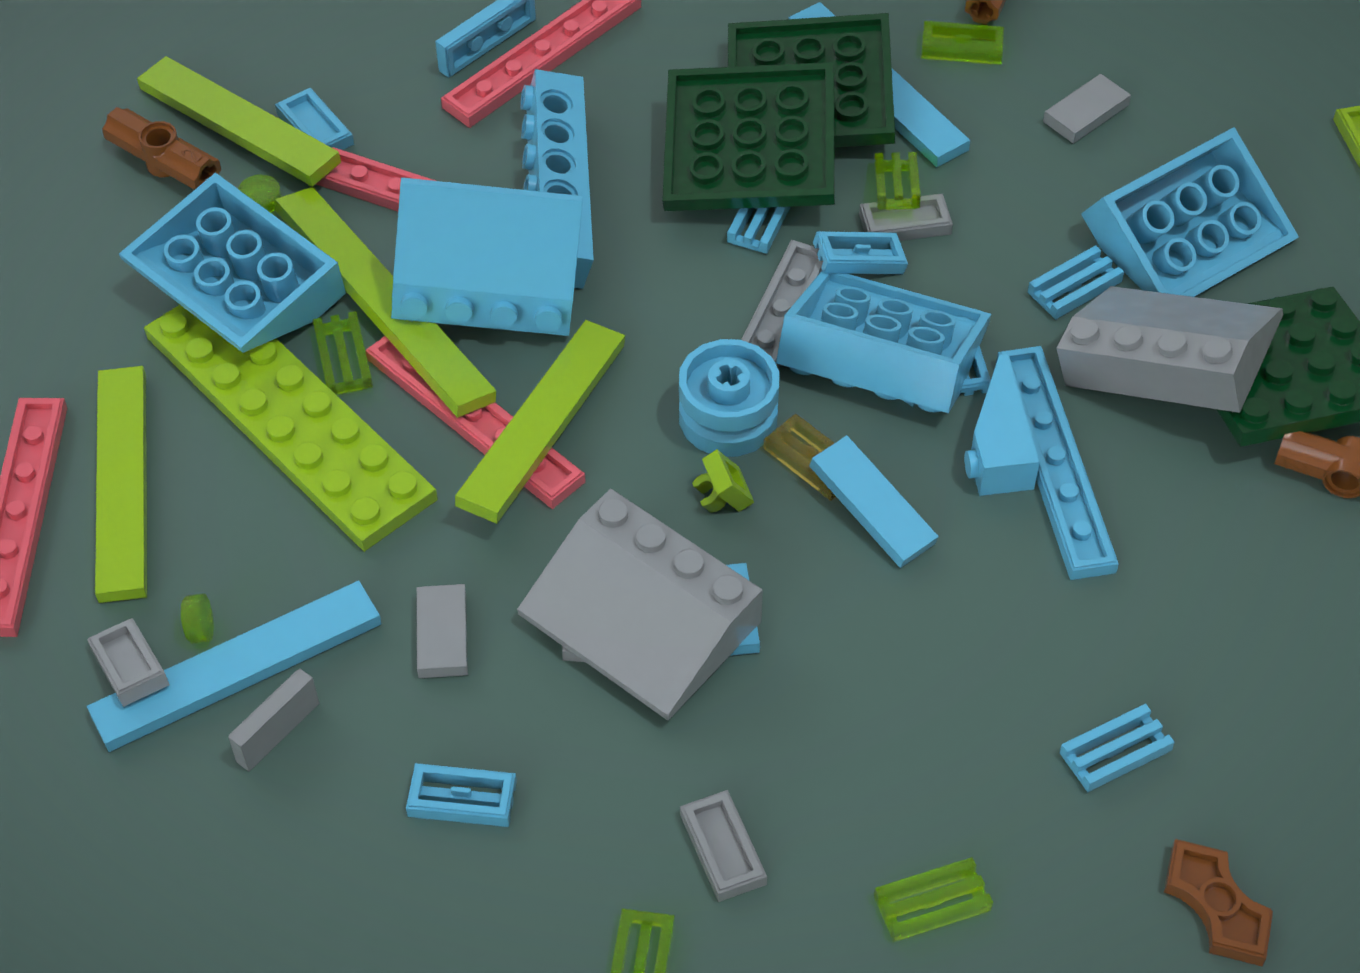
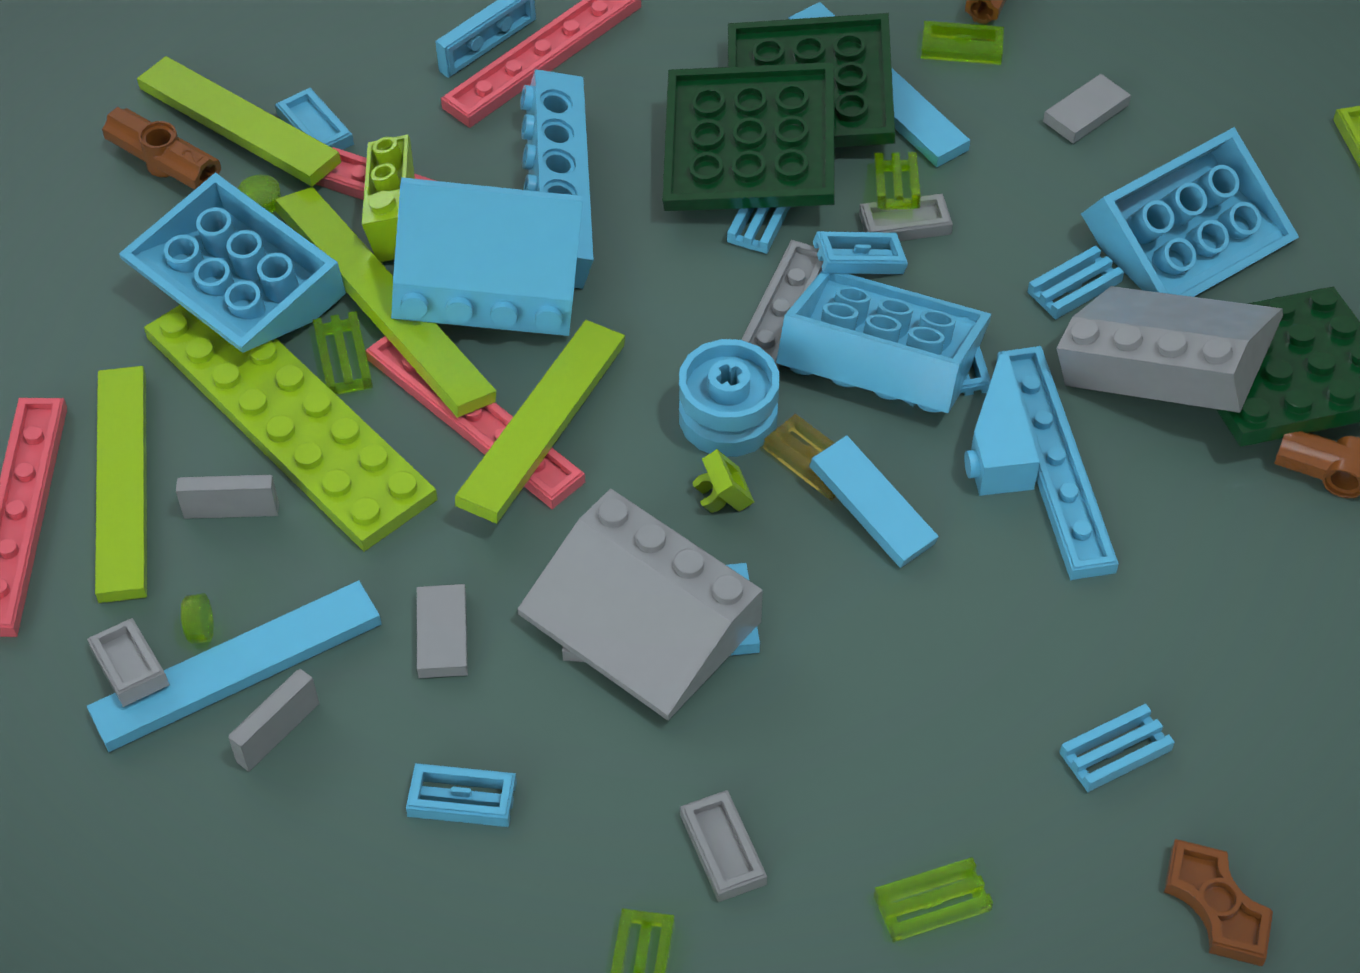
none -> light grey tile [176,475,279,519]
none -> lime slope [362,134,415,262]

